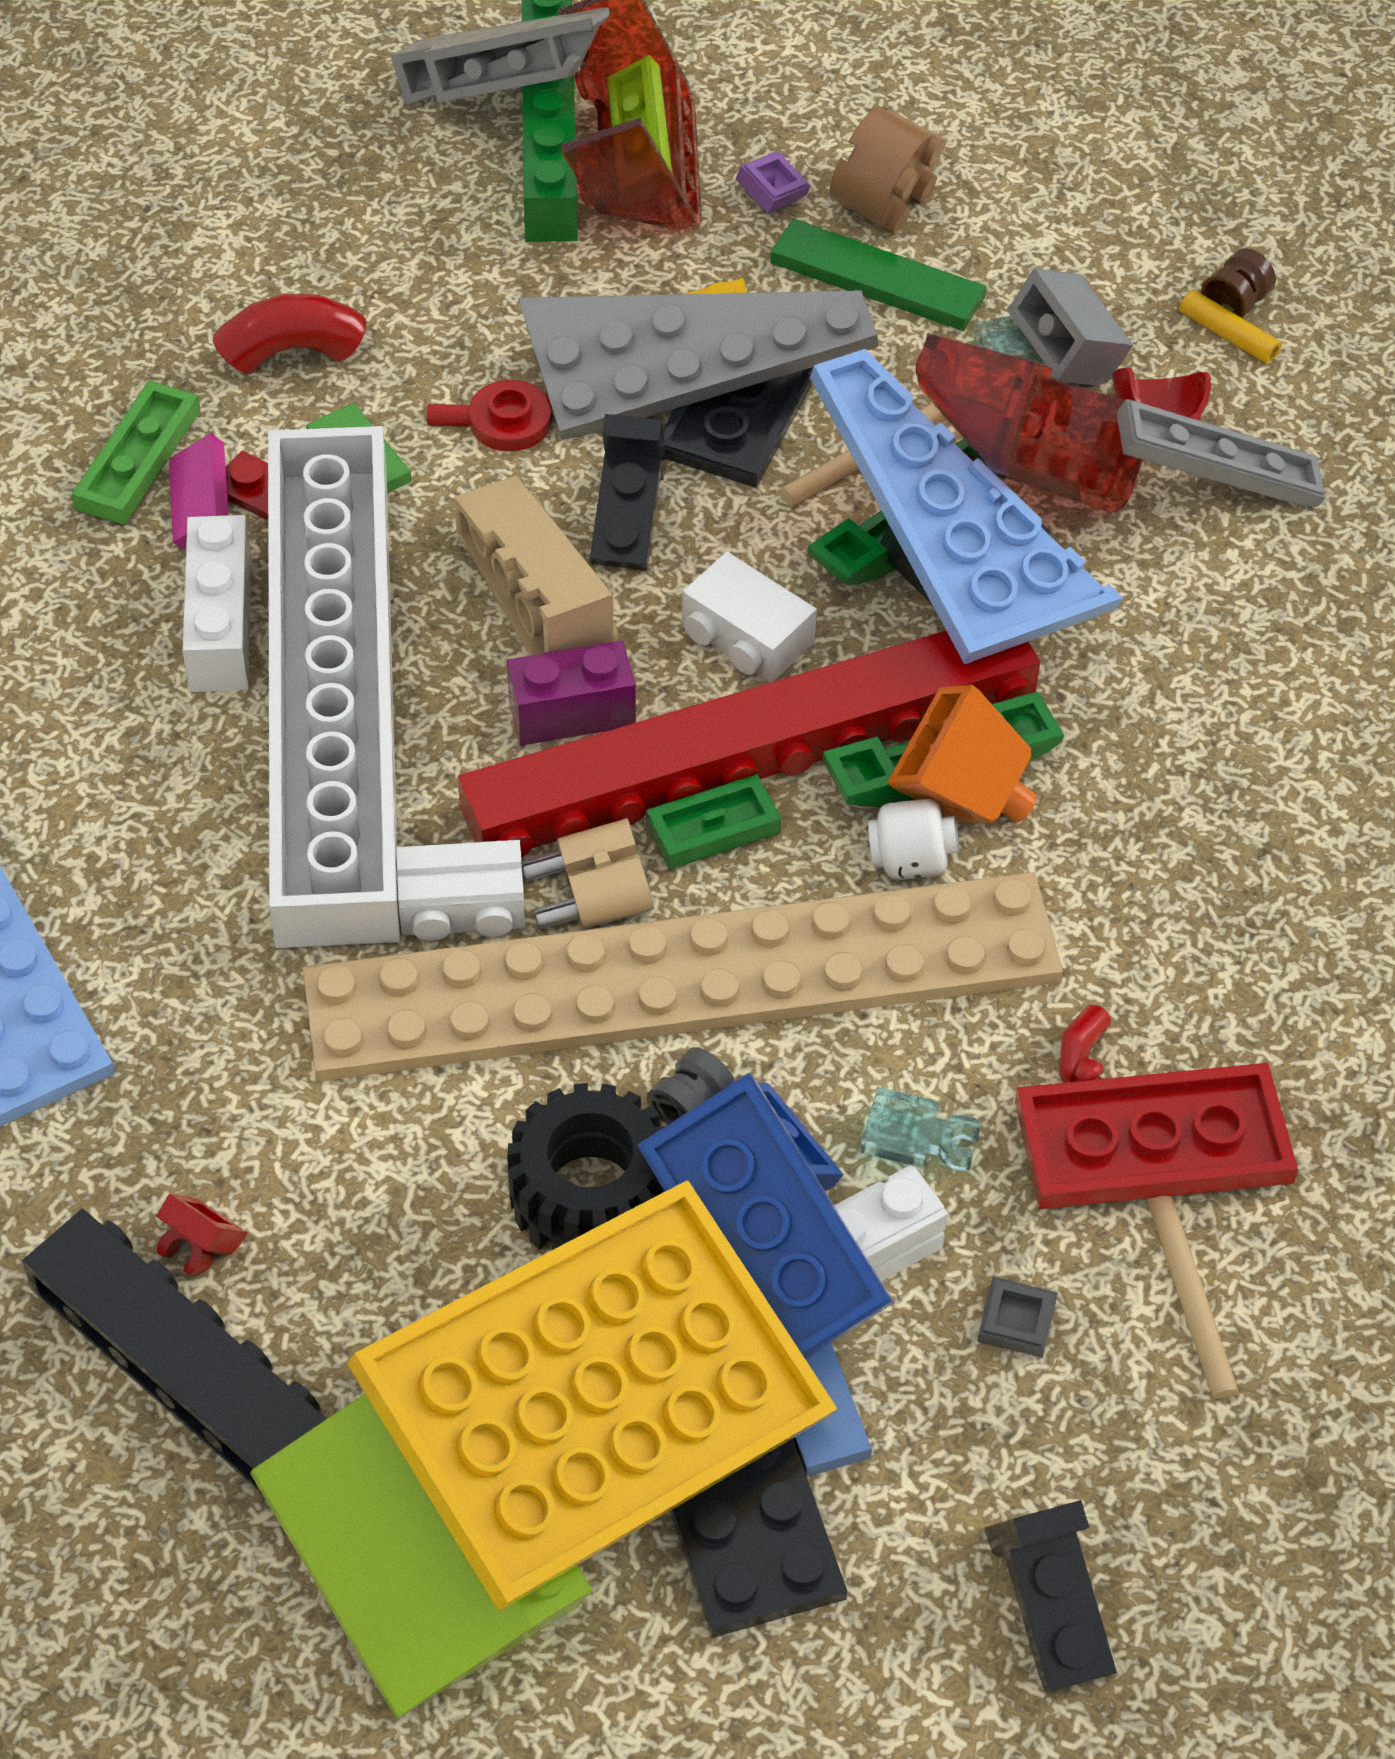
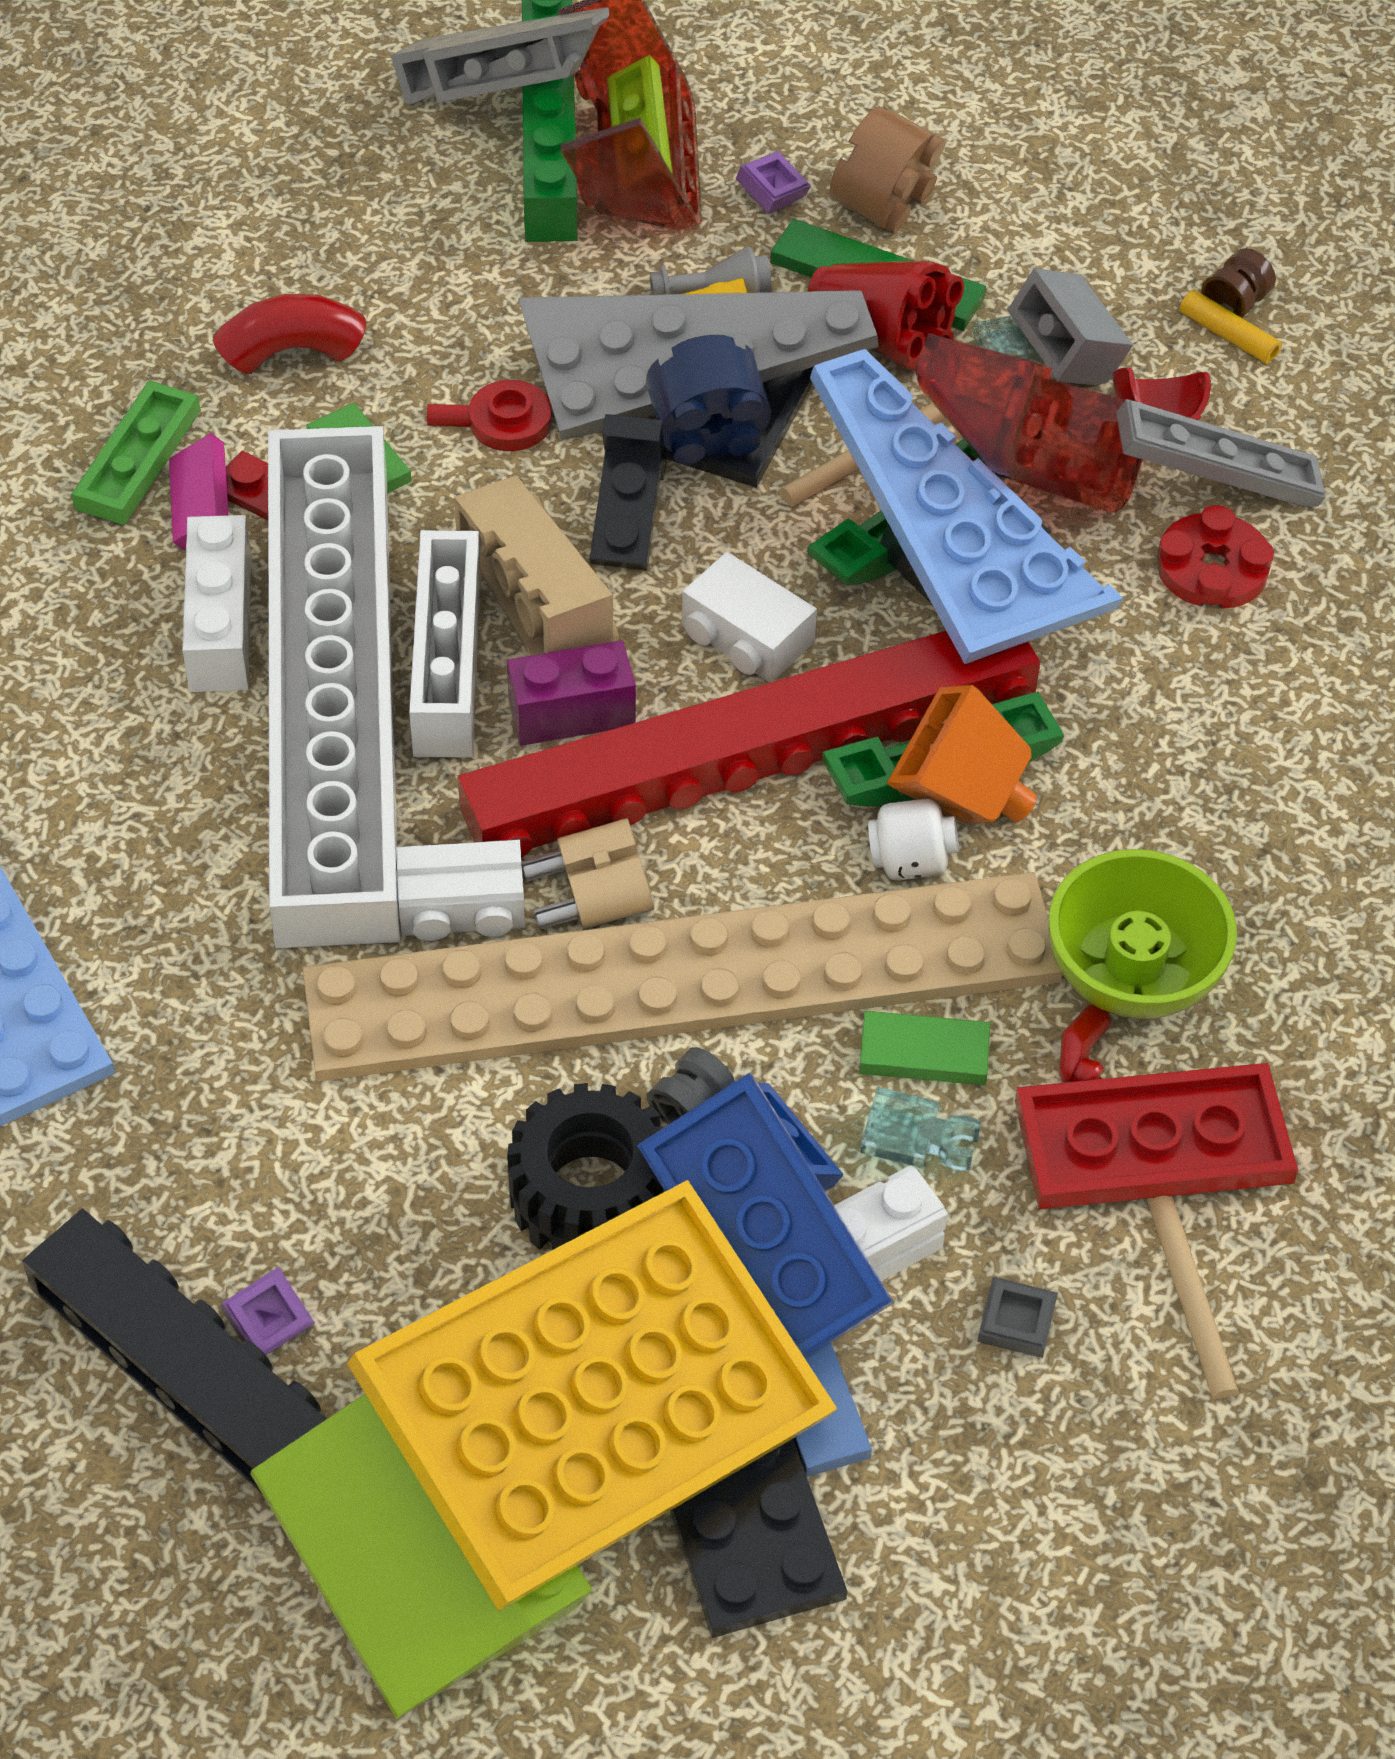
red tile [156,1194,248,1276] -> none
green plate [646,774,781,870] -> none
black bracket [984,1500,1117,1692] -> none
none -> medium lavender tile [219,1267,315,1355]
none -> white brick [409,530,481,758]
none -> dark blue brick [646,335,771,465]
none -> light grey piece [650,246,772,295]
none -> red cone [808,261,964,370]
none -> bright green tile [859,1011,990,1086]
none -> lime piece [1049,849,1237,1019]
none -> red plate [1157,505,1274,608]

